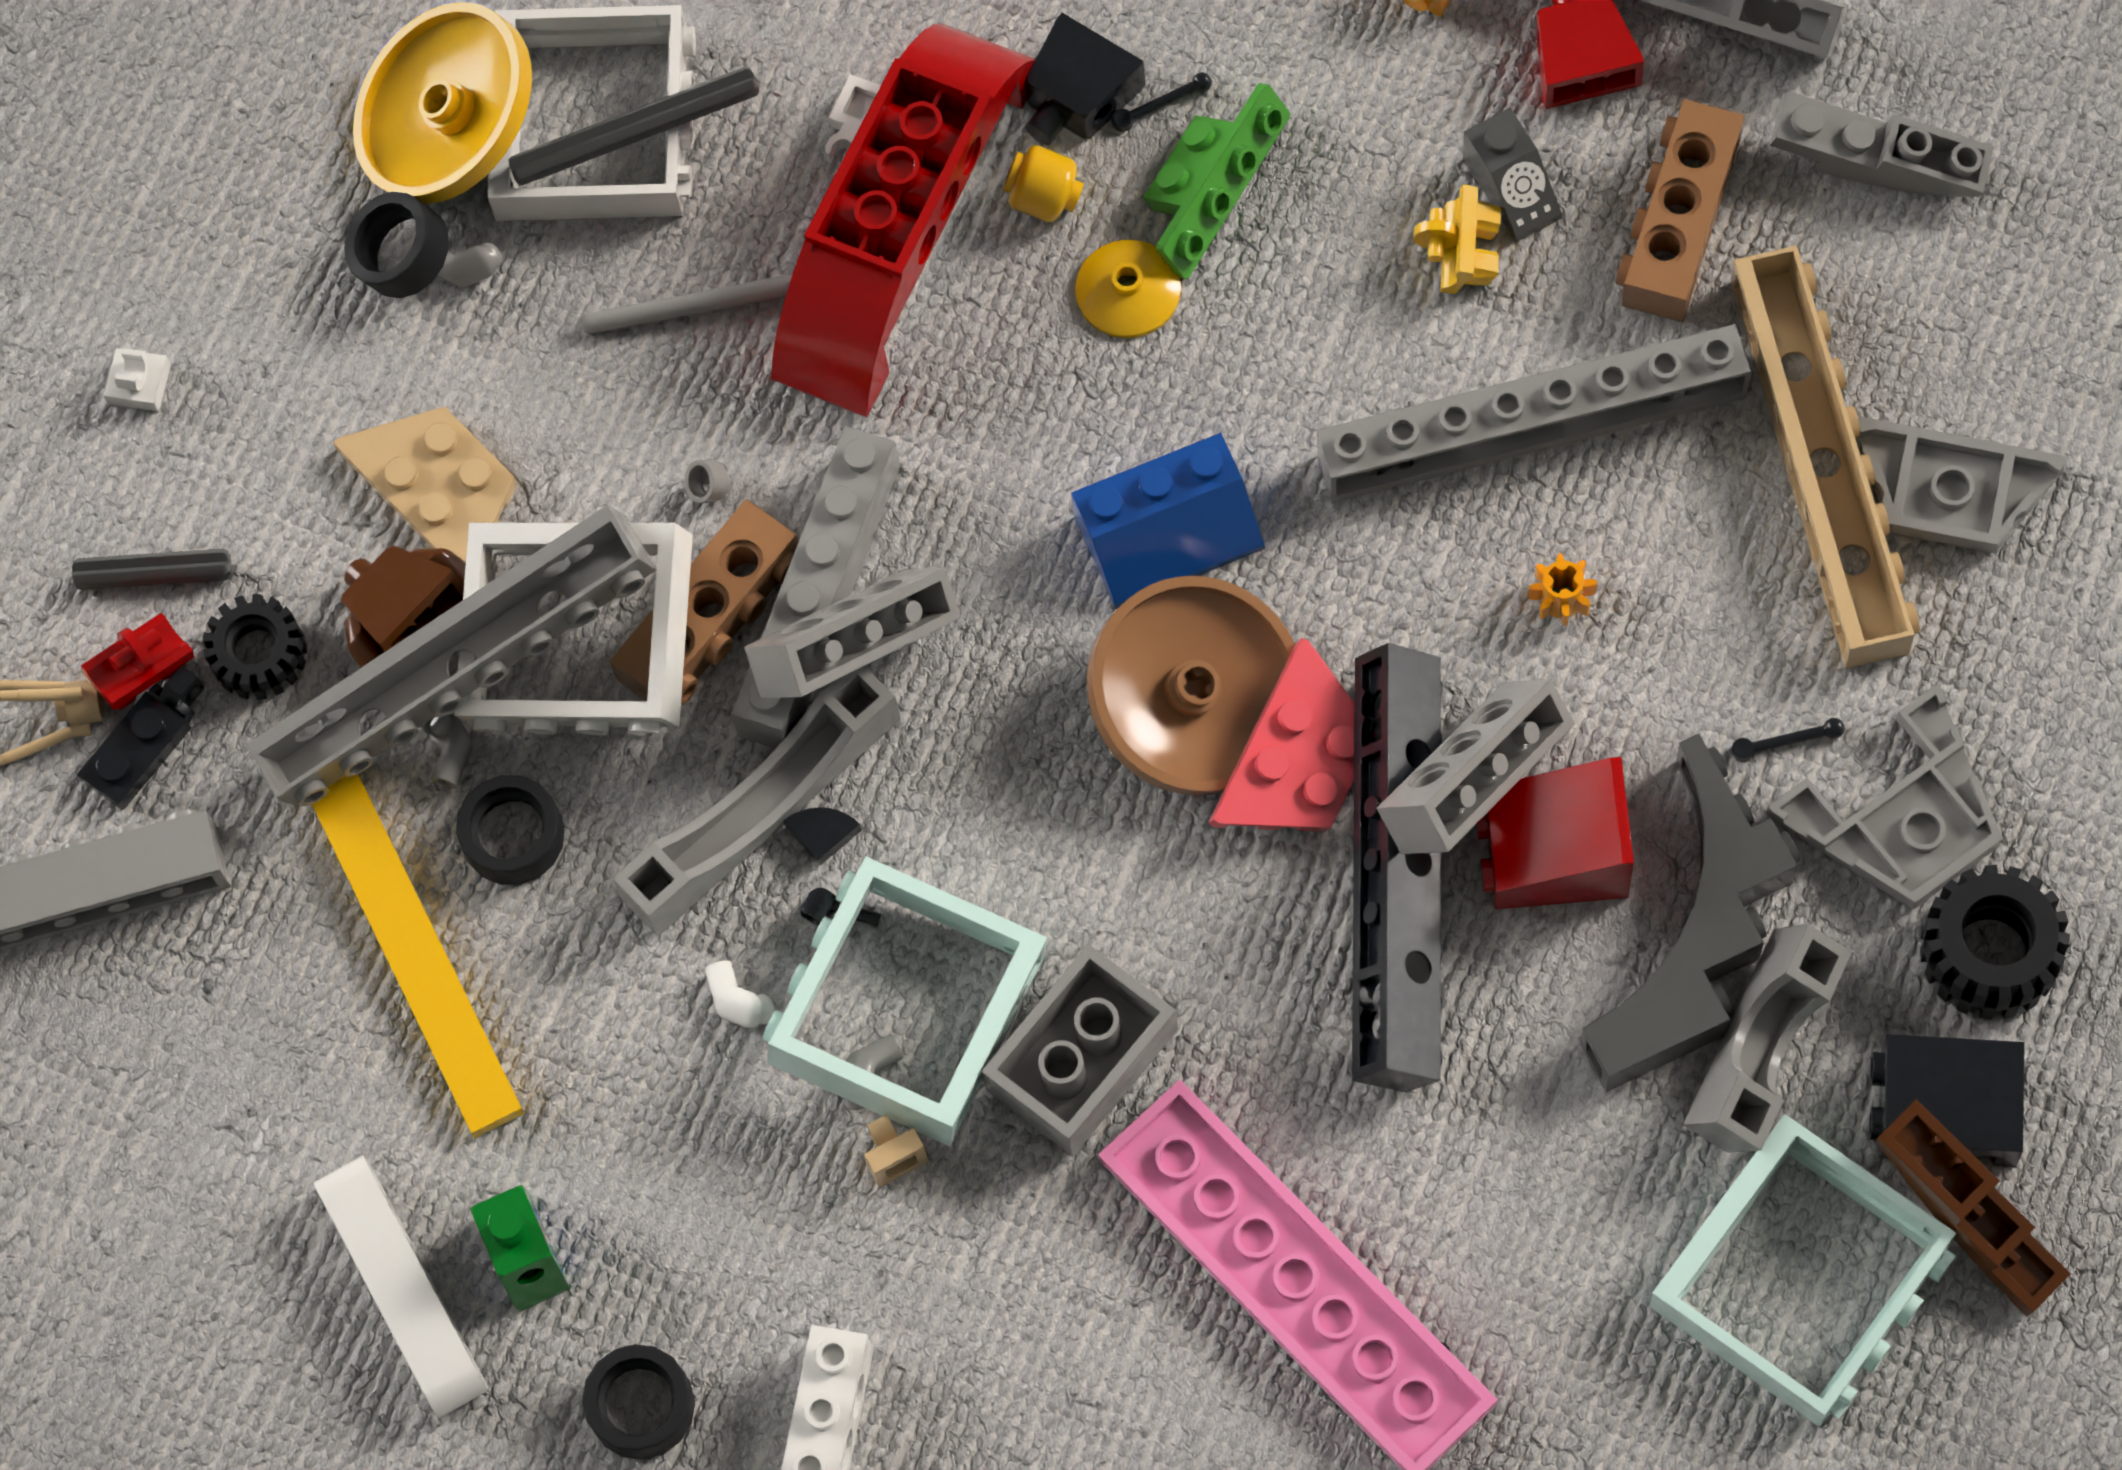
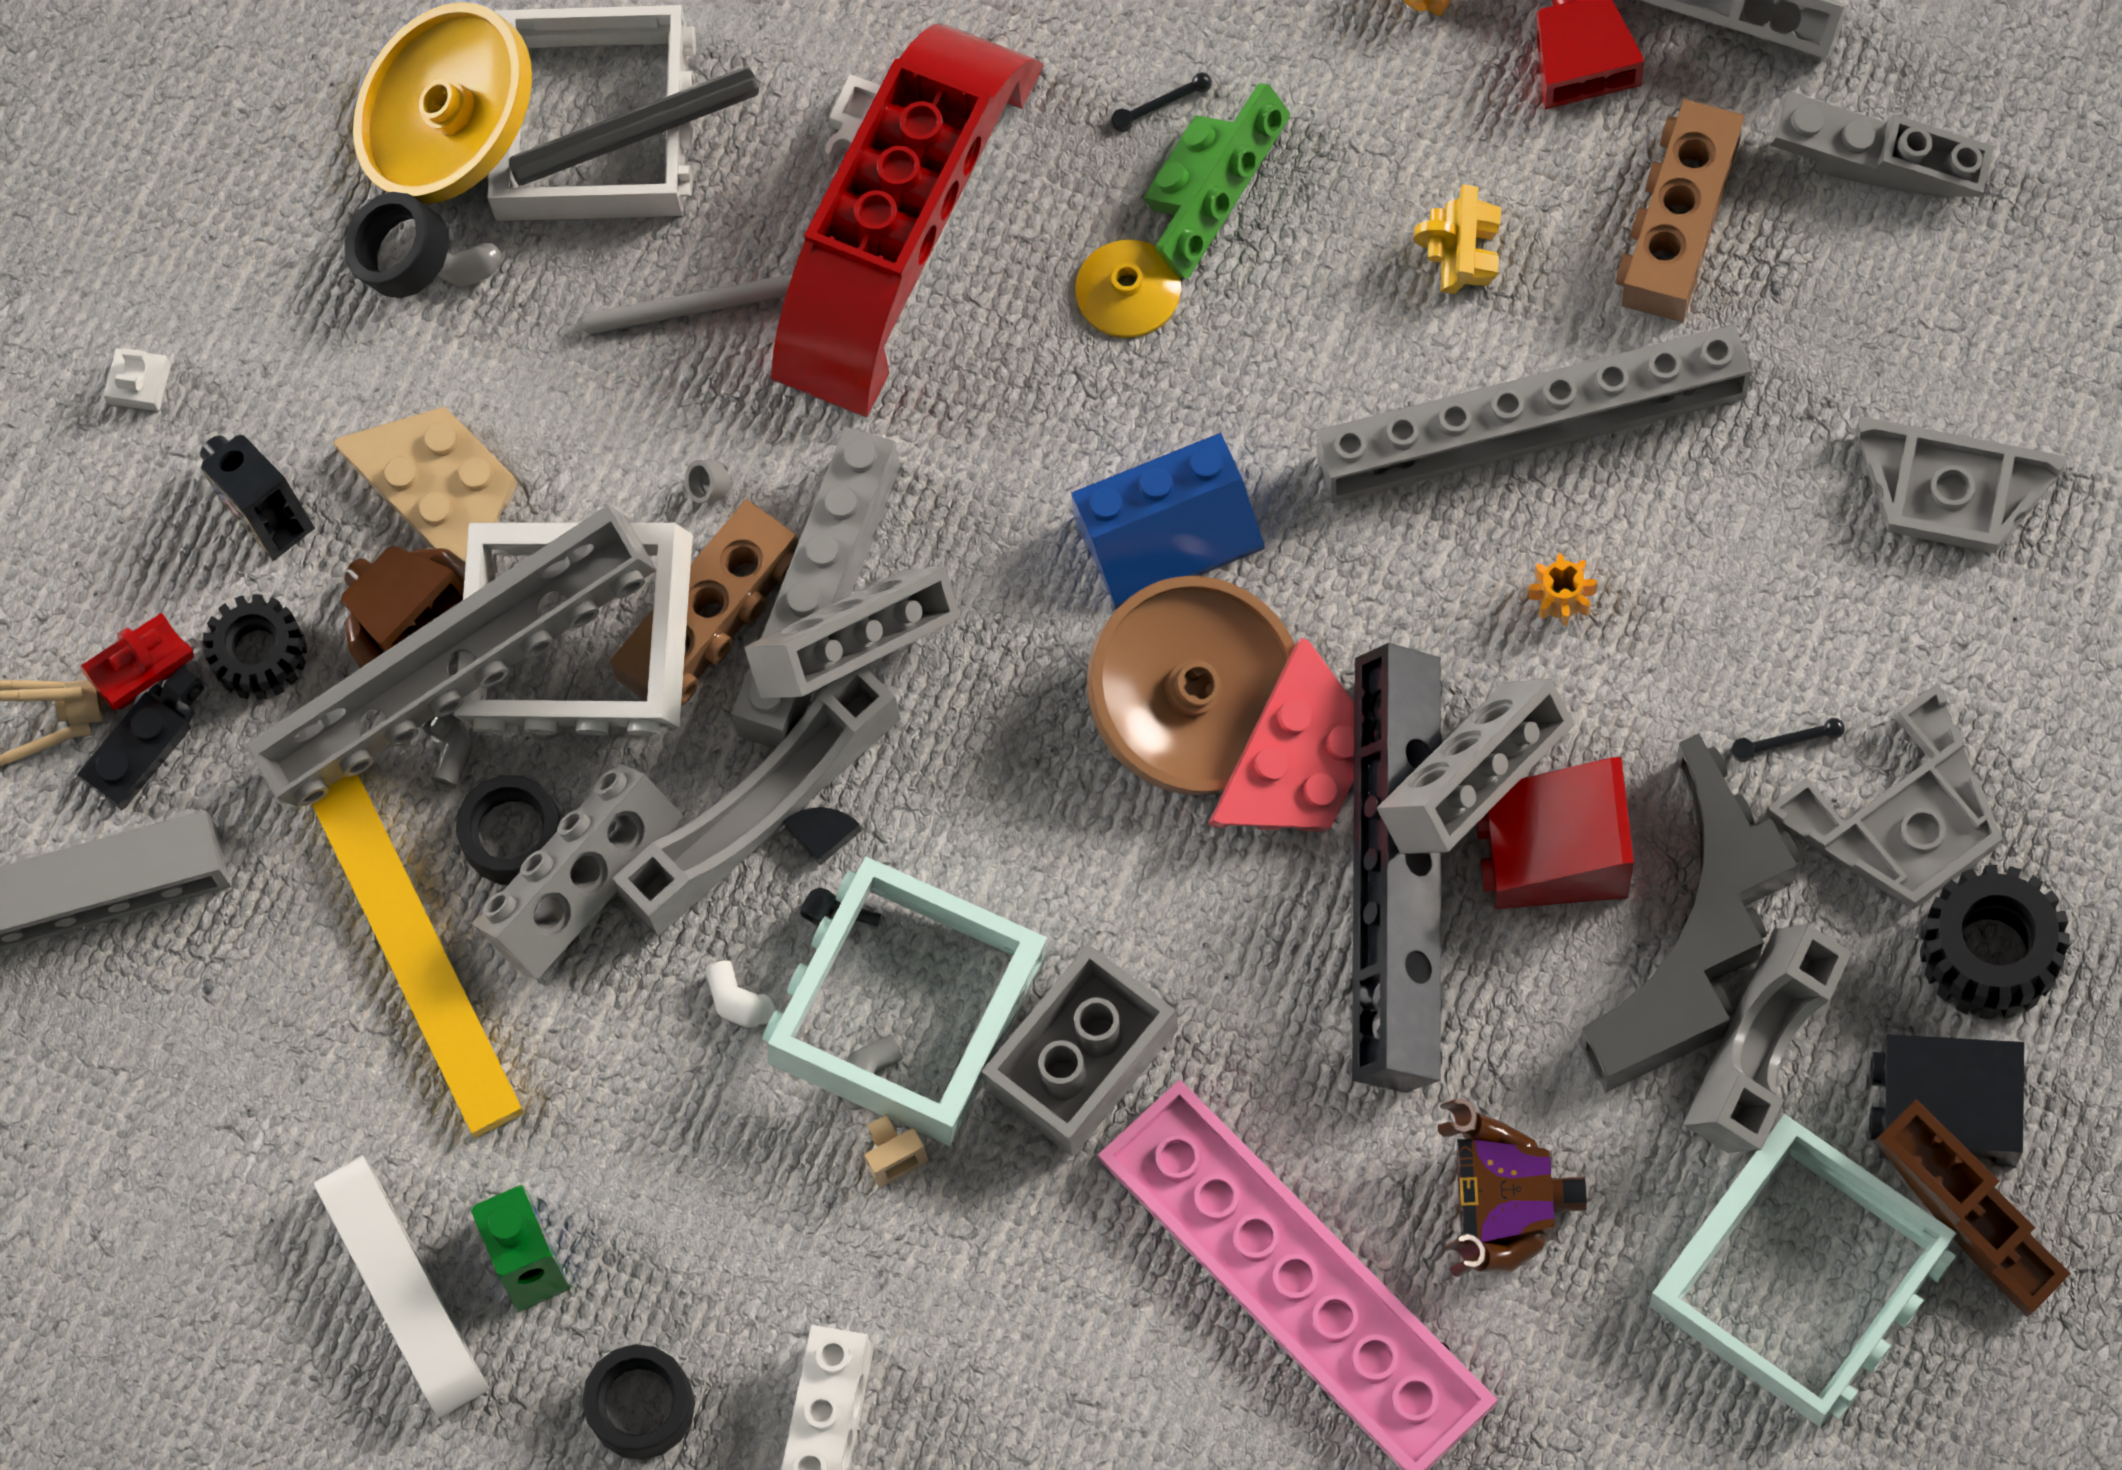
dark grey axle [72,548,232,590] -> none
yellow head [1002,145,1084,223] -> none
black torso [1025,12,1145,146] -> none
dark grey slope [1463,108,1562,242] -> none
tan piece [1731,245,1920,669] -> none
none -> black torso [200,435,315,561]
none -> light grey brick [472,763,684,980]
none -> reddish brown torso [1438,1098,1587,1277]

